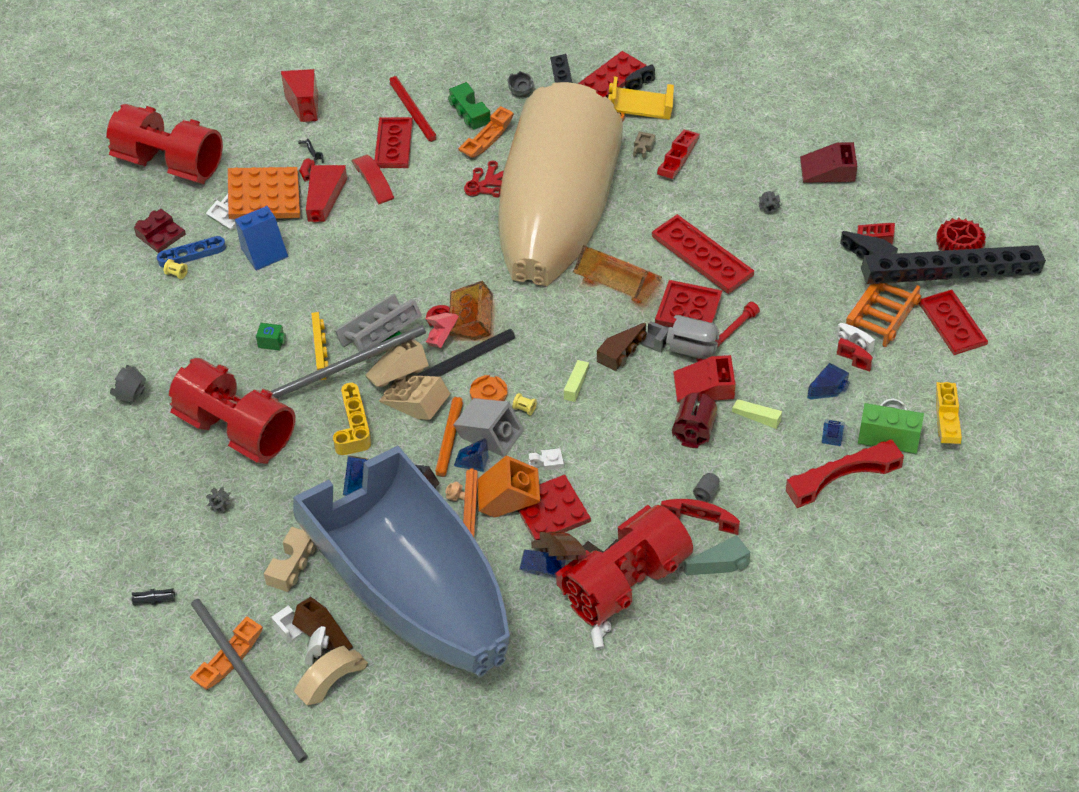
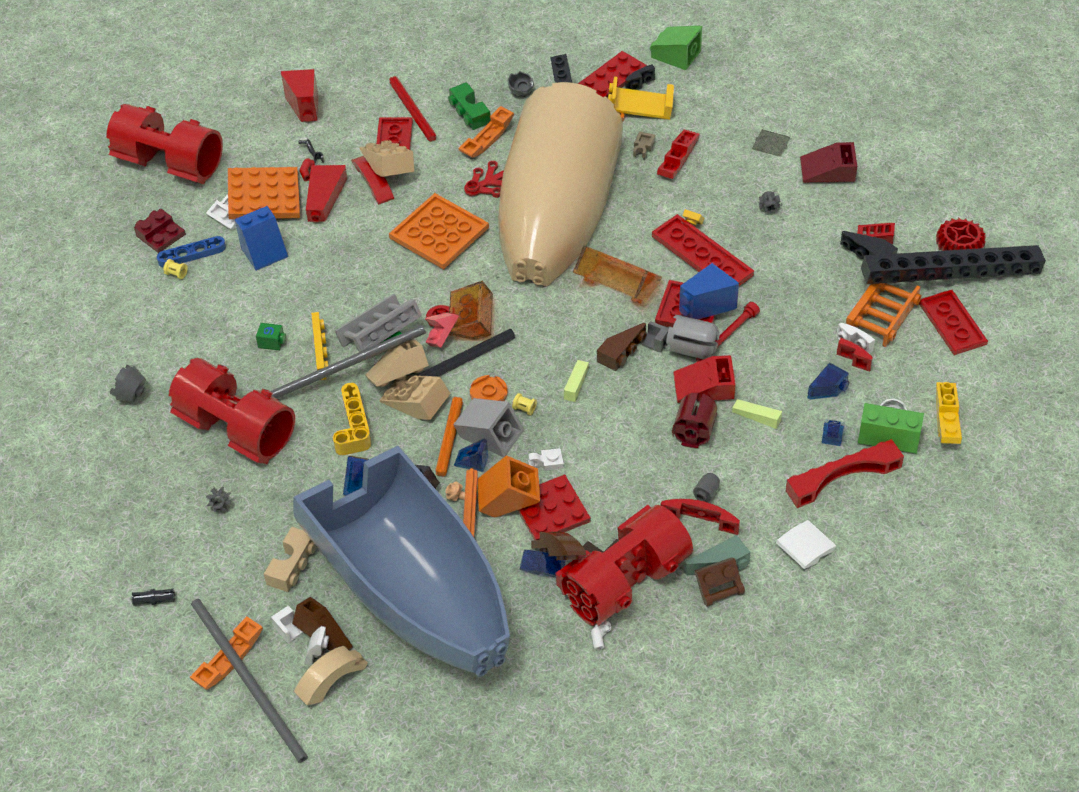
none -> tan slope [360,140,414,177]
none -> orange plate [389,193,489,269]
none -> bright green slope [650,25,702,70]
none -> blue slope [679,263,739,320]
none -> yellow plate [682,209,705,226]
none -> reddish brown plate [694,557,745,607]
none -> clear smoke piece [752,129,790,157]
none -> white slope [776,520,836,569]

